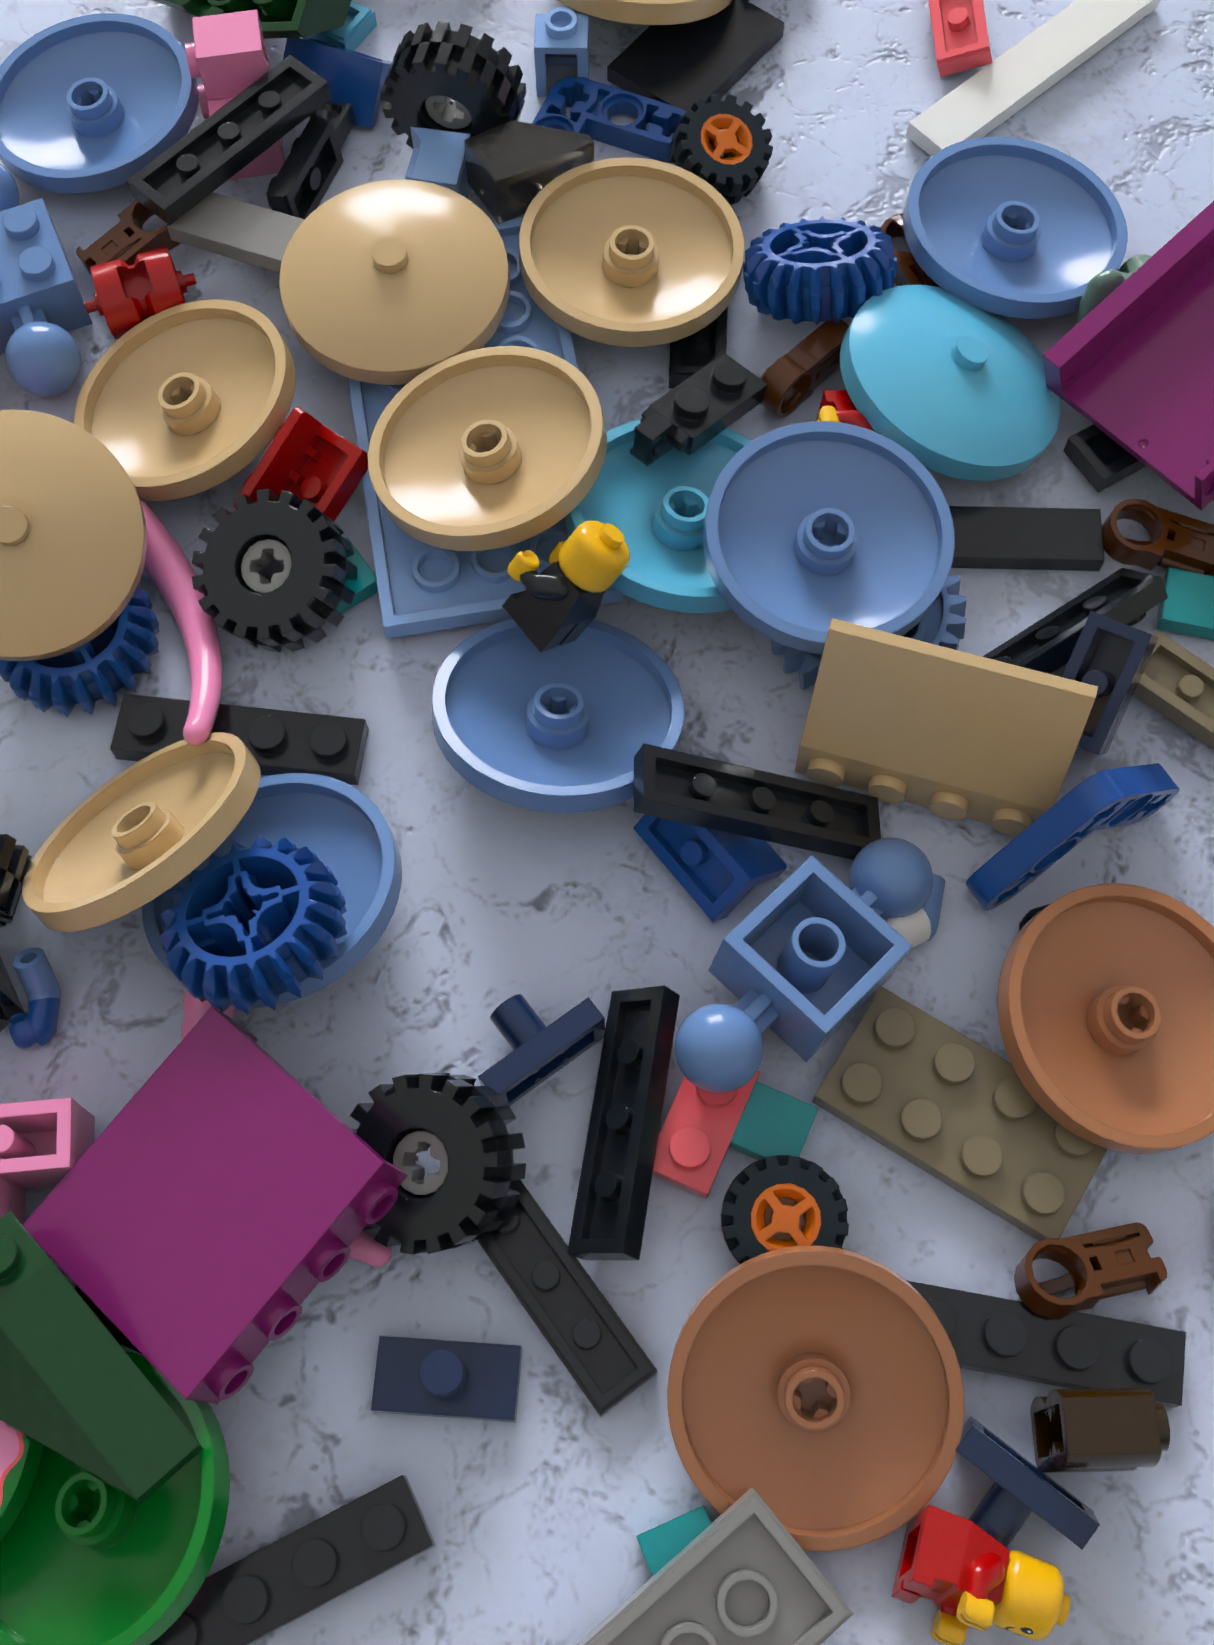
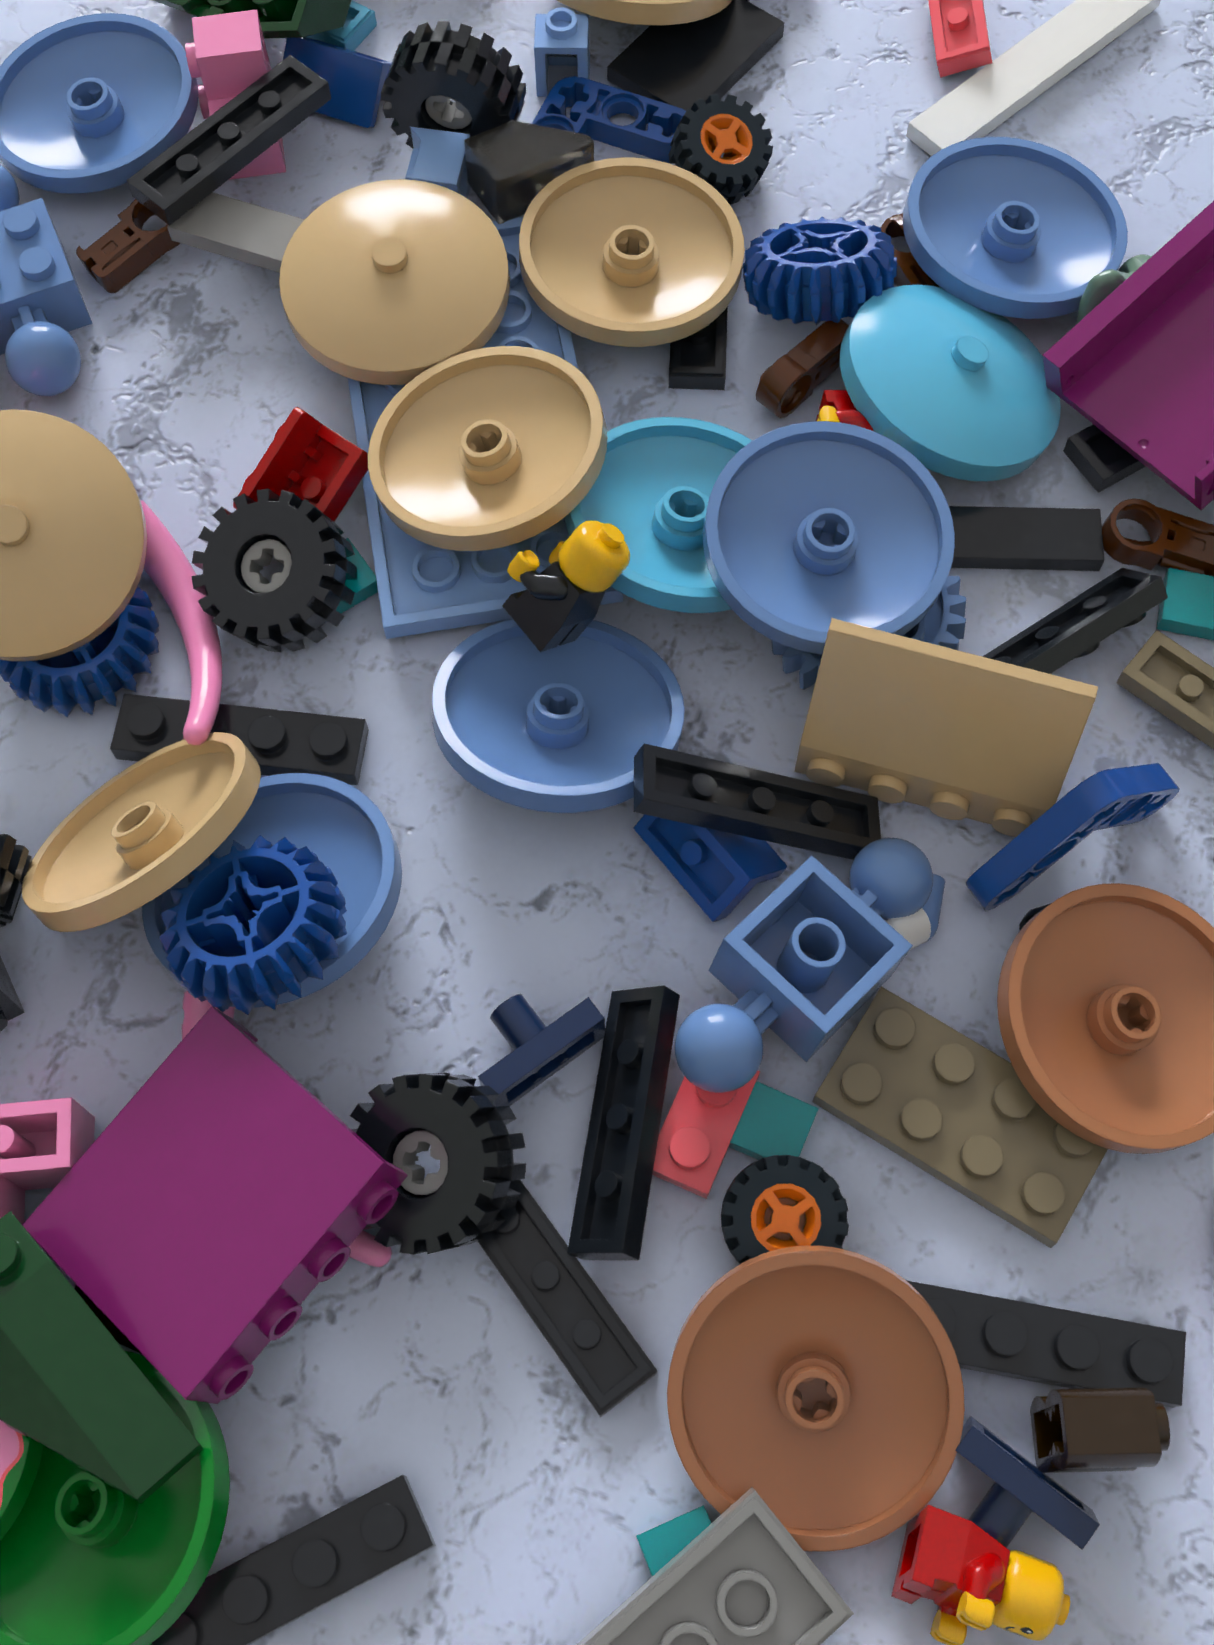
arm [9,947,62,1049] -> none
tan dish [73,299,296,501] -> none
red wheel [84,246,197,340] -> none
black hinge [266,101,356,219] -> none
dark blue tile [371,1336,522,1423] -> none
black hinge [630,353,768,466] -> none
reddish brown piece [1014,1223,1168,1319] -> none
dark blue brick [1062,611,1159,755] -> none

